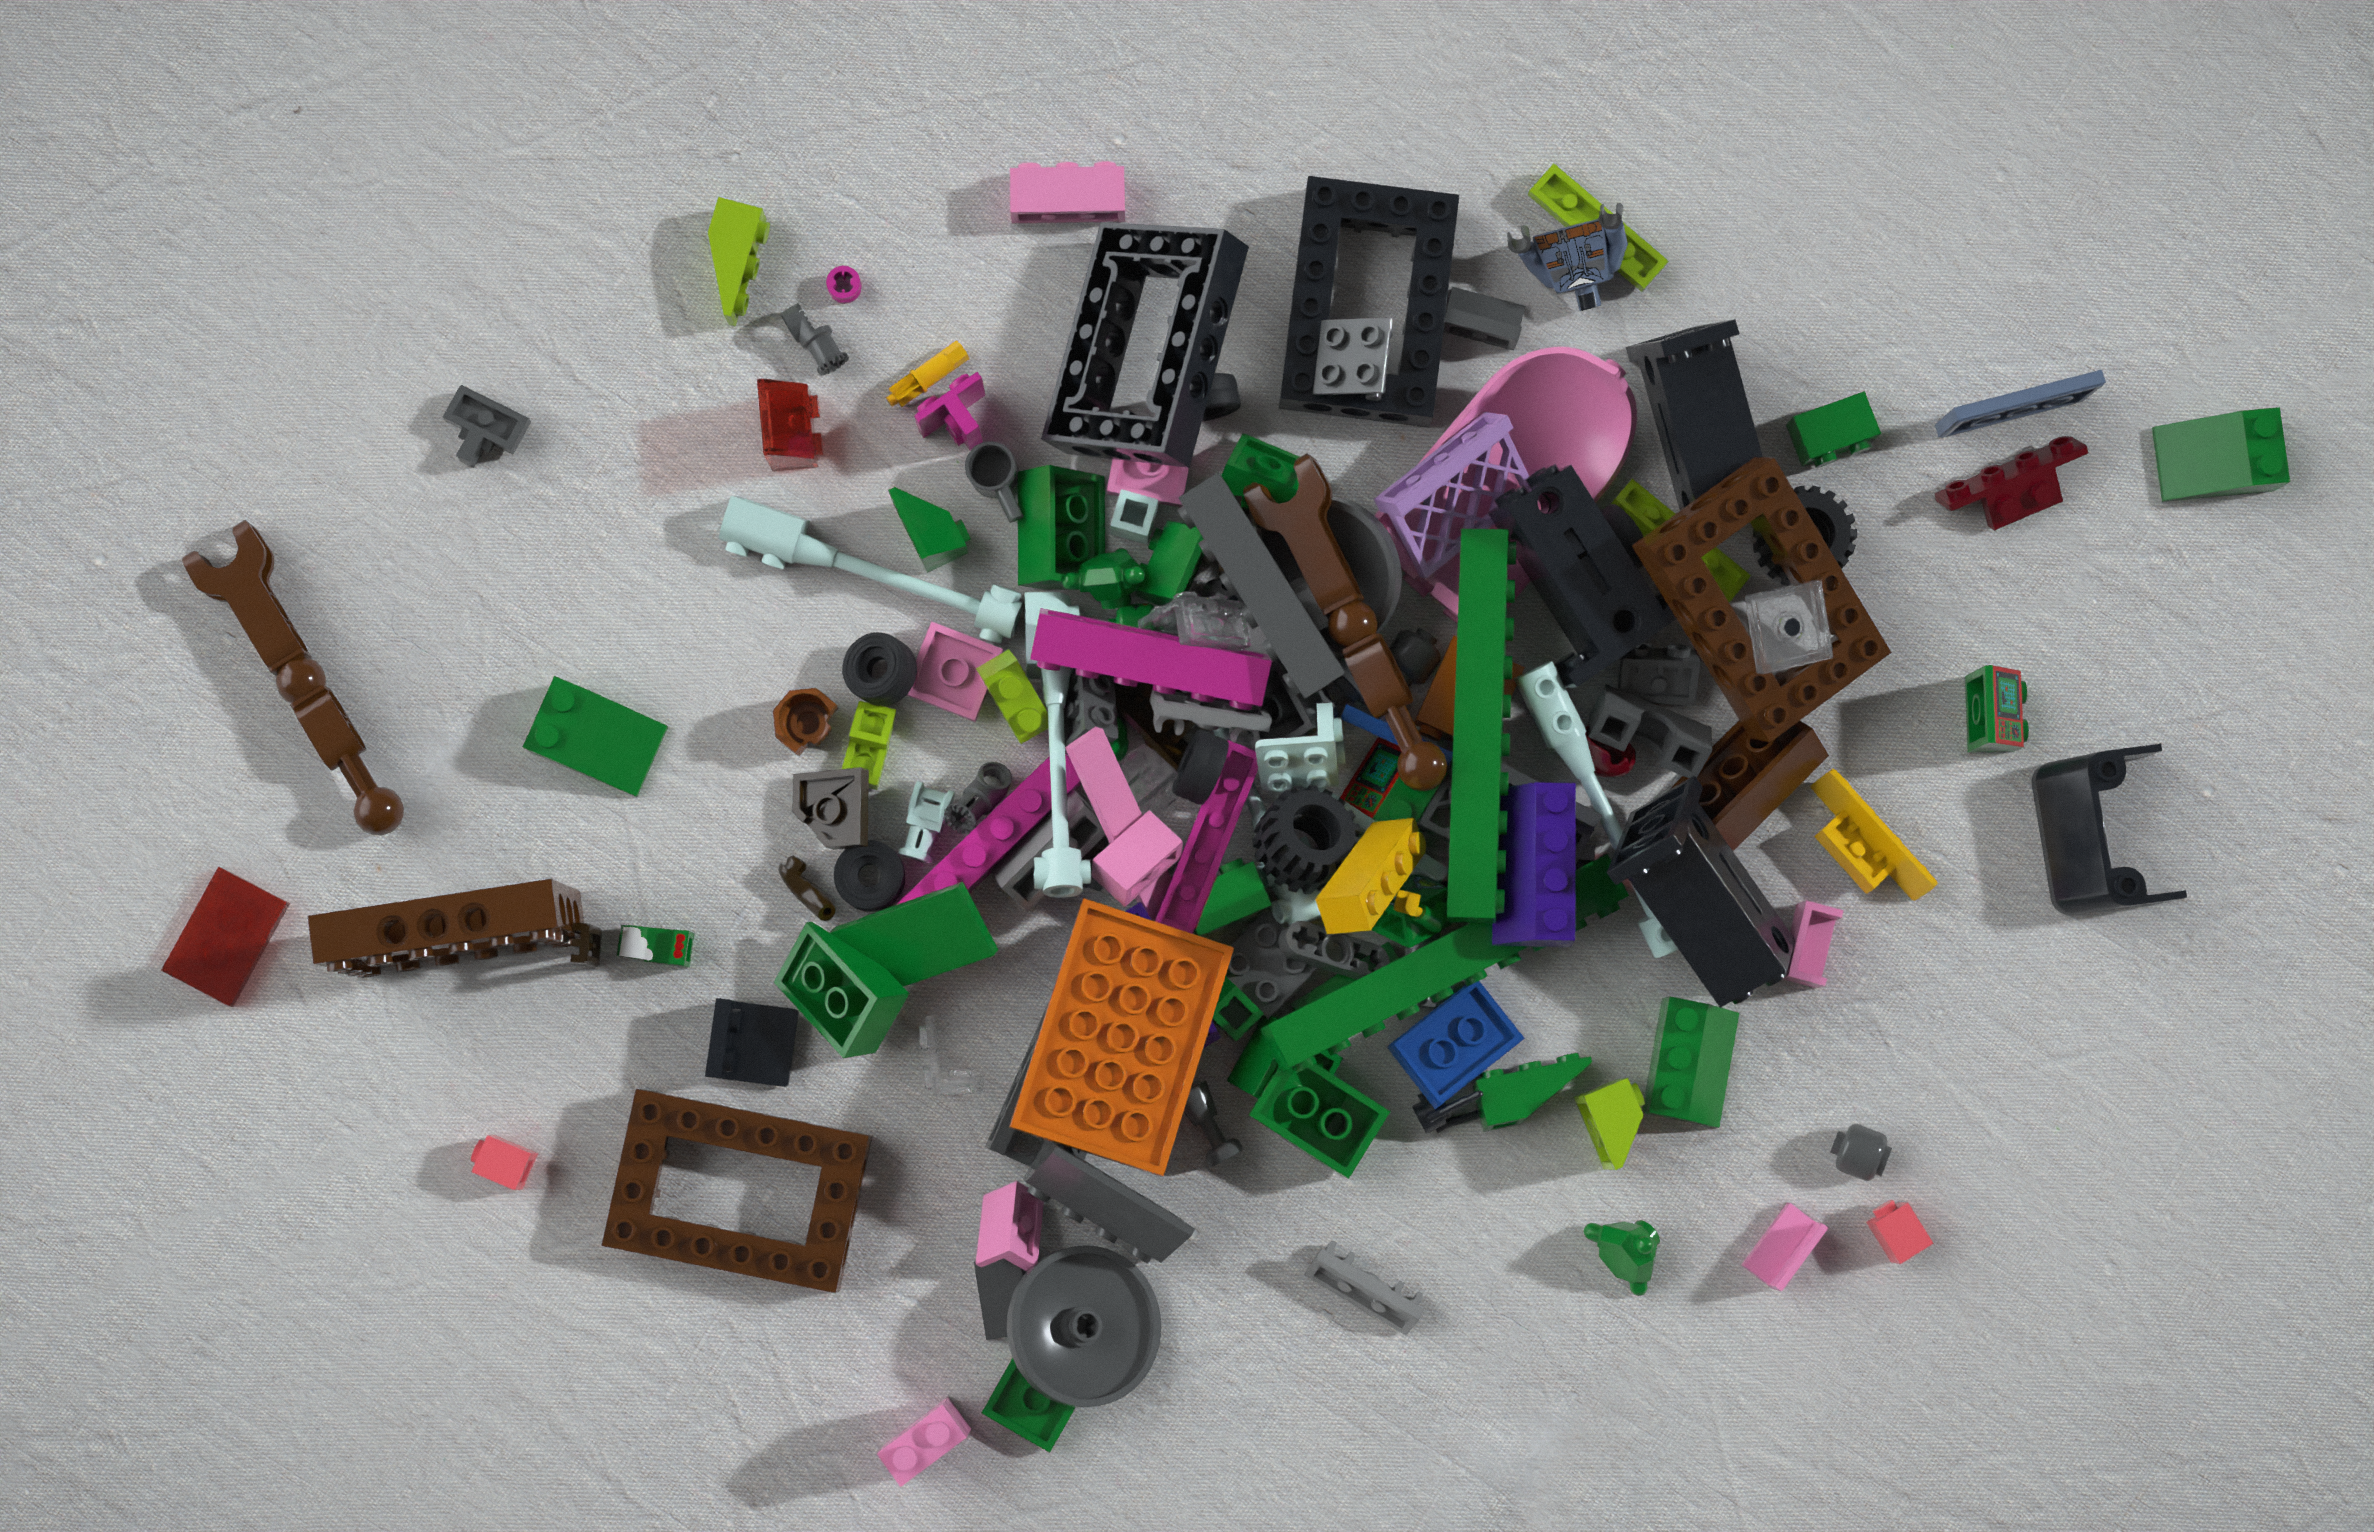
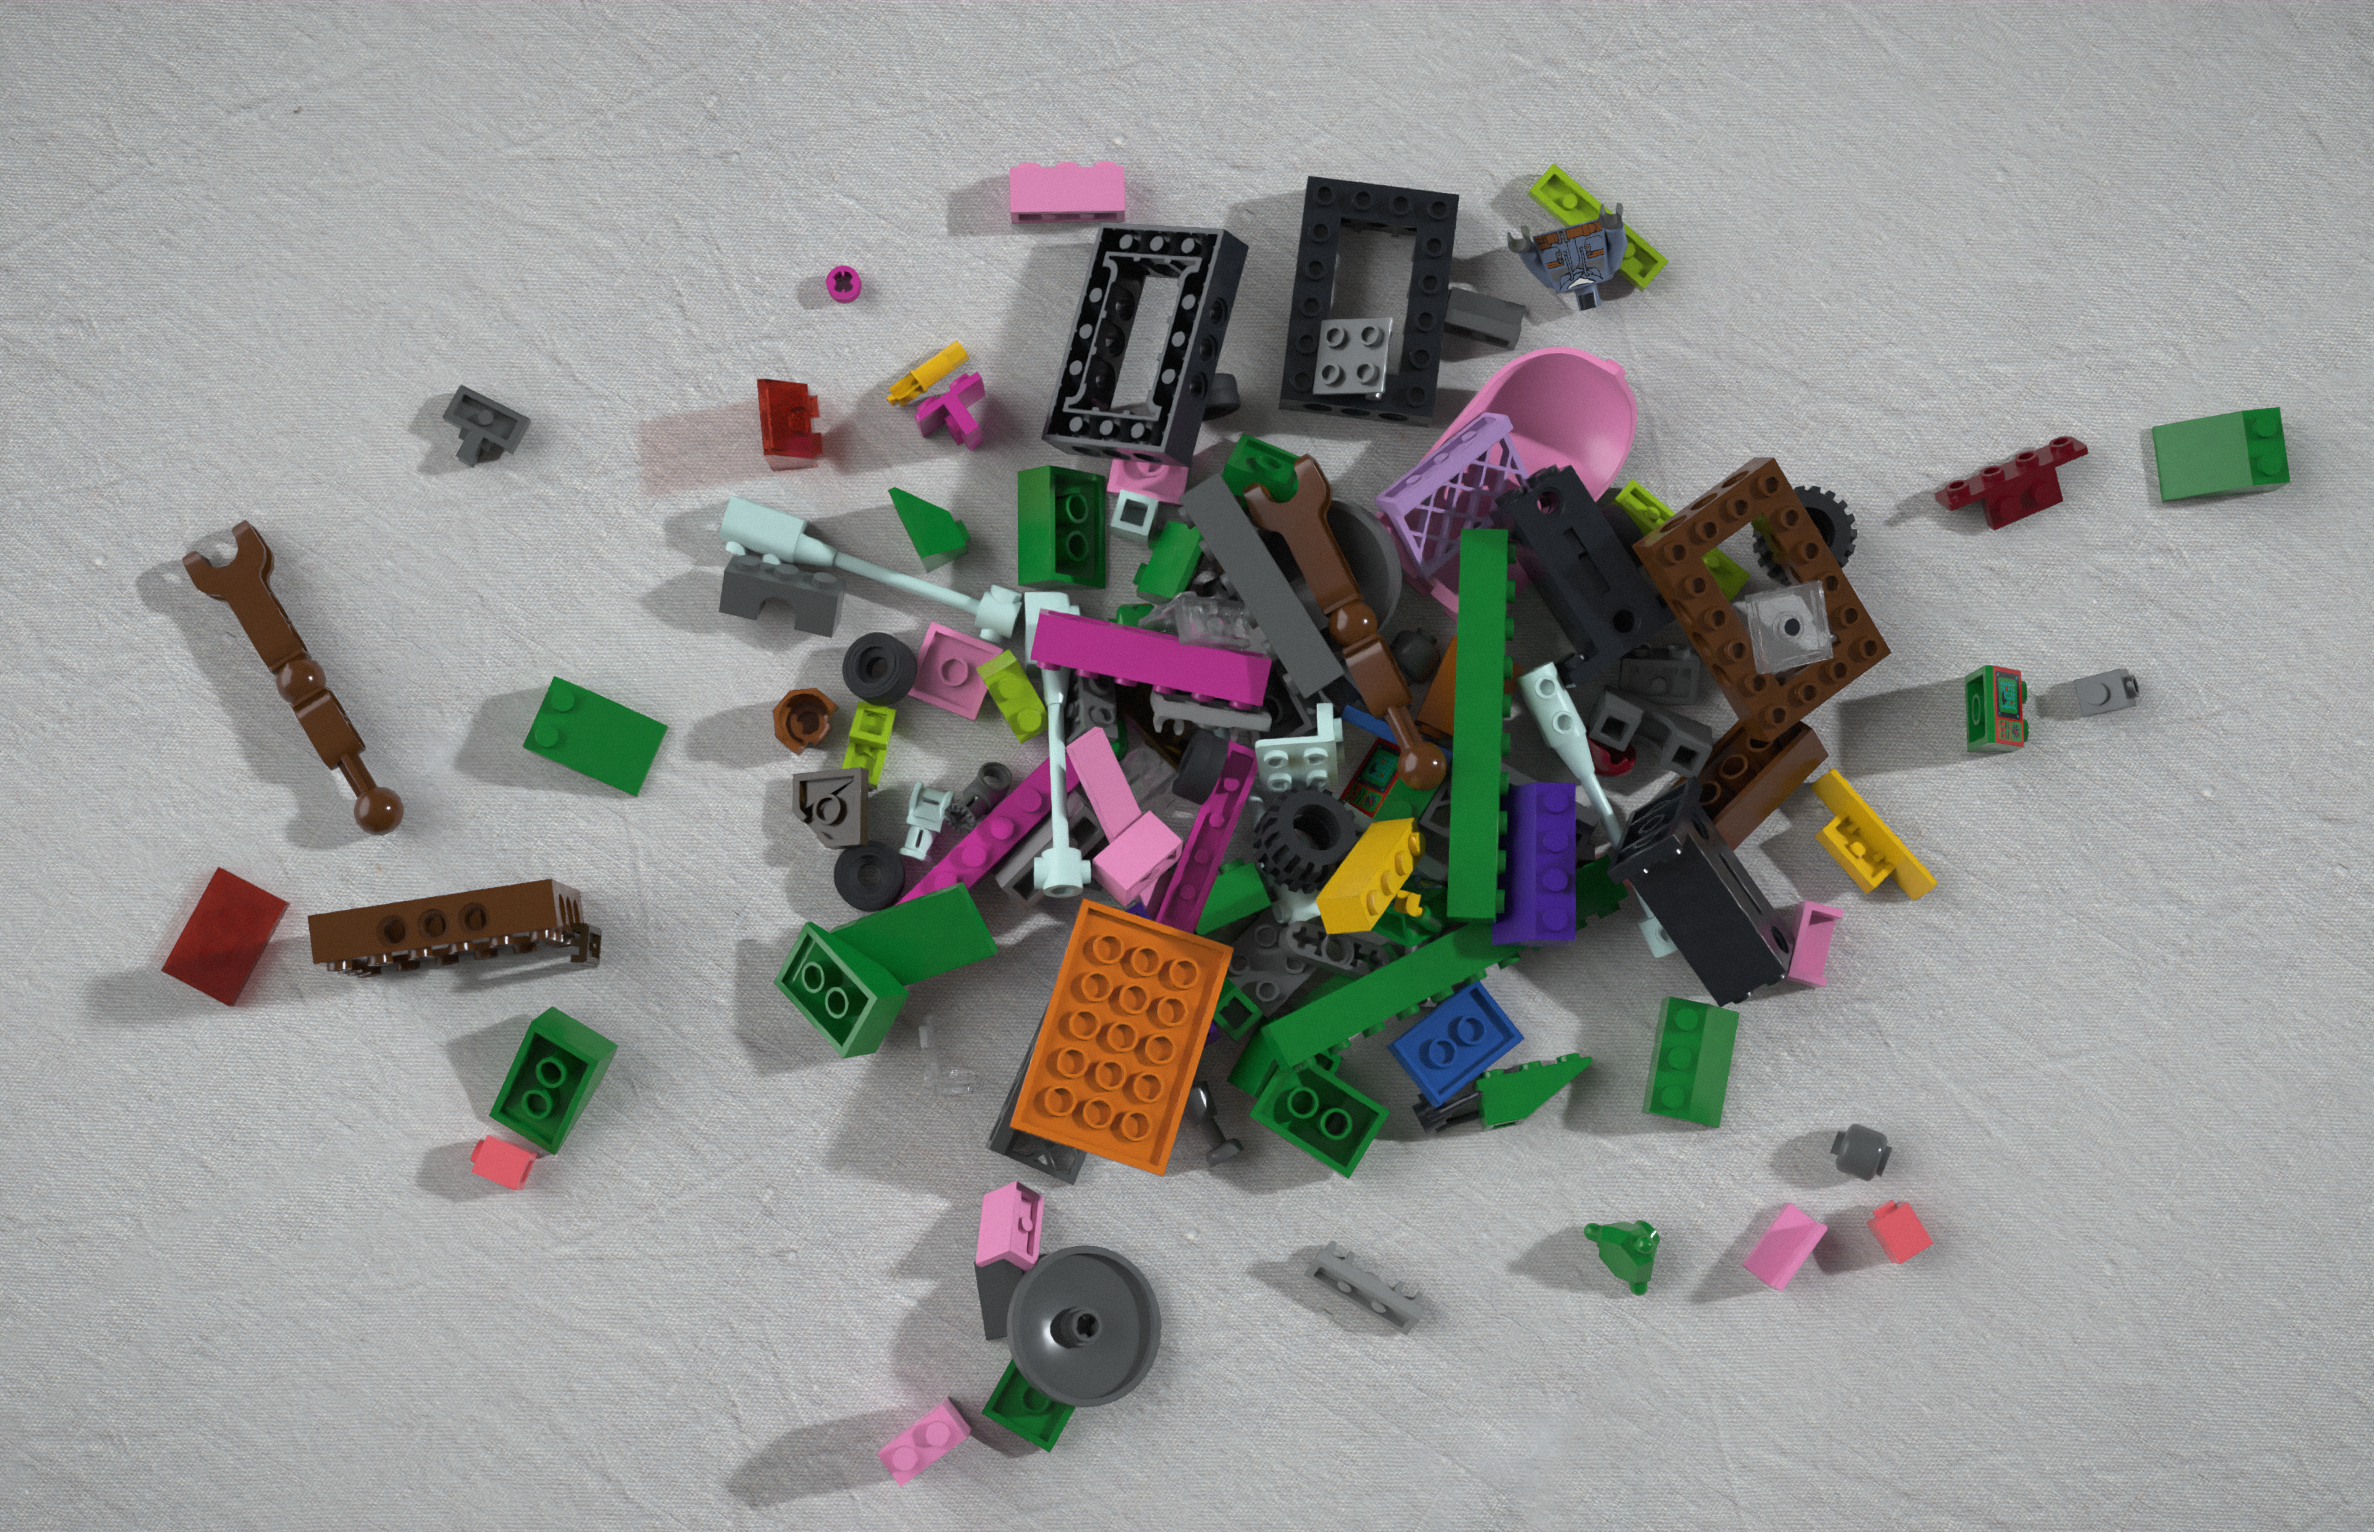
reddish brown brick [601,1089,873,1293] -> none
green leg [616,925,695,968] -> none
black bracket [705,998,799,1087] -> none
lime slope [708,197,770,326] -> none
dark brown arm [778,855,836,921] -> none
dark grey connector [780,303,849,376] -> none
dark grey piece [965,441,1023,523] -> none
dark grey slope [1023,1140,1195,1264] -> none
green rock [1062,548,1145,609] -> none
lime slope [1573,1078,1645,1170] -> none
black brick [1626,319,1763,511] -> none
green brick [1786,391,1881,468] -> none
sand blue tile [1935,369,2106,438] -> none
black windscreen [2031,743,2187,915] -> none
none -> green slope [489,1006,619,1155]
none -> dark grey arch [719,555,846,638]
none -> dark grey bracket [2074,669,2140,717]

